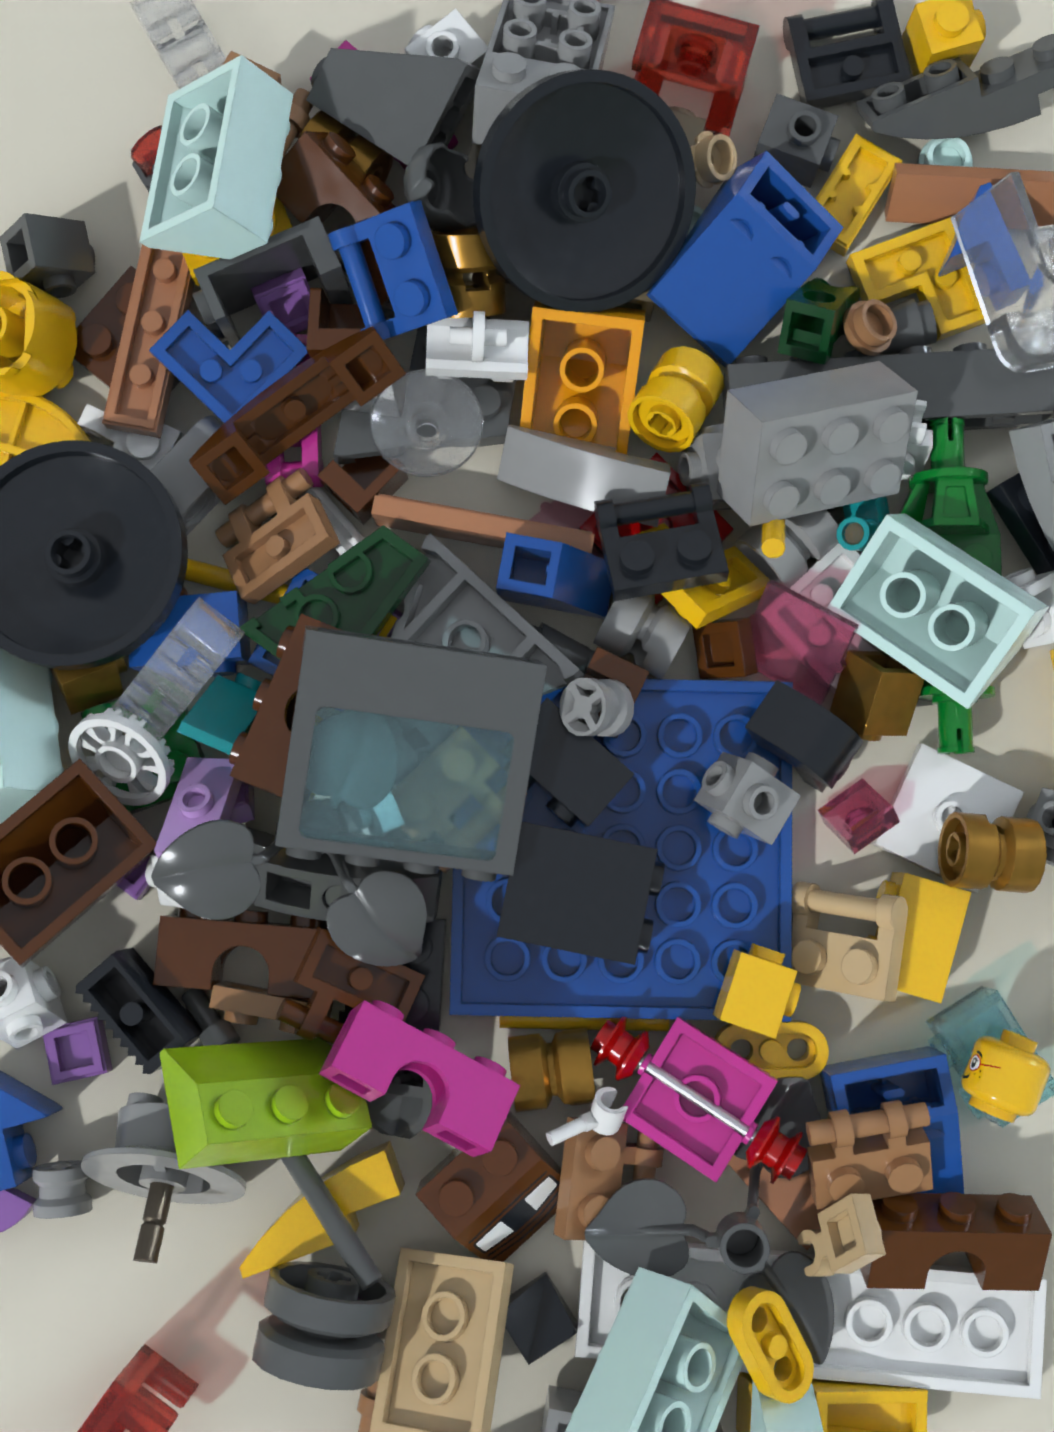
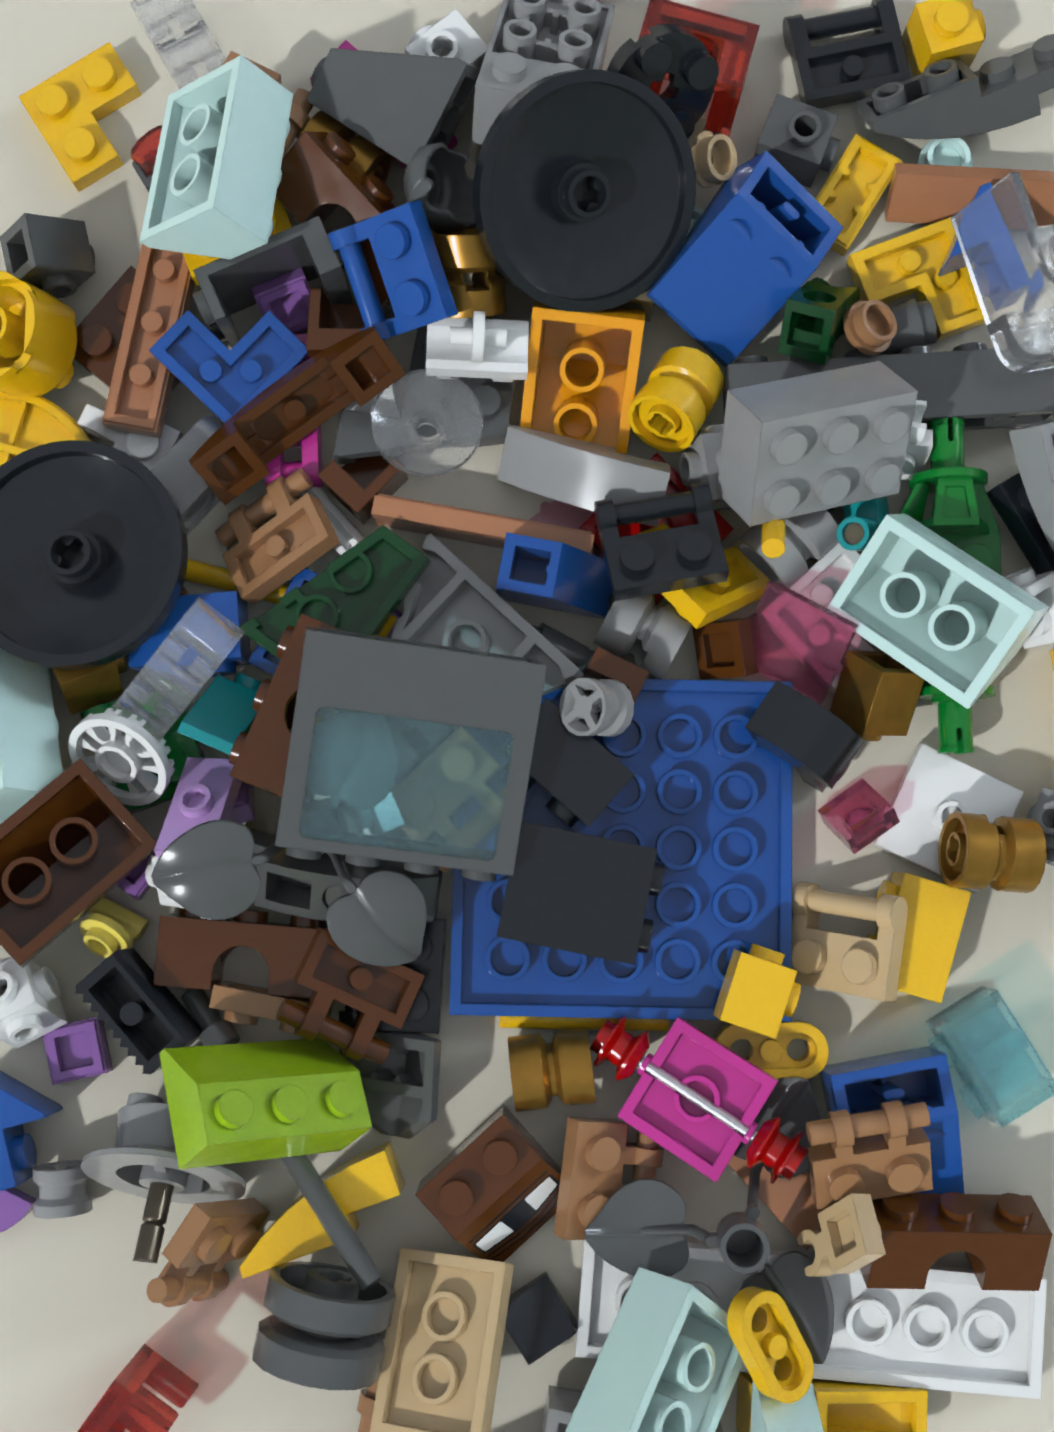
dark pink arch [319,1000,520,1157] -> none
white hand [546,1087,628,1146] -> none
light grey brick [694,752,801,845] -> none
yellow head [961,1028,1051,1123] -> none
none -> yellow plate [19,42,142,192]
none -> light yellow plate [79,897,150,958]
none -> medium nougat plate [147,1198,270,1307]
none -> black plate [607,23,719,139]

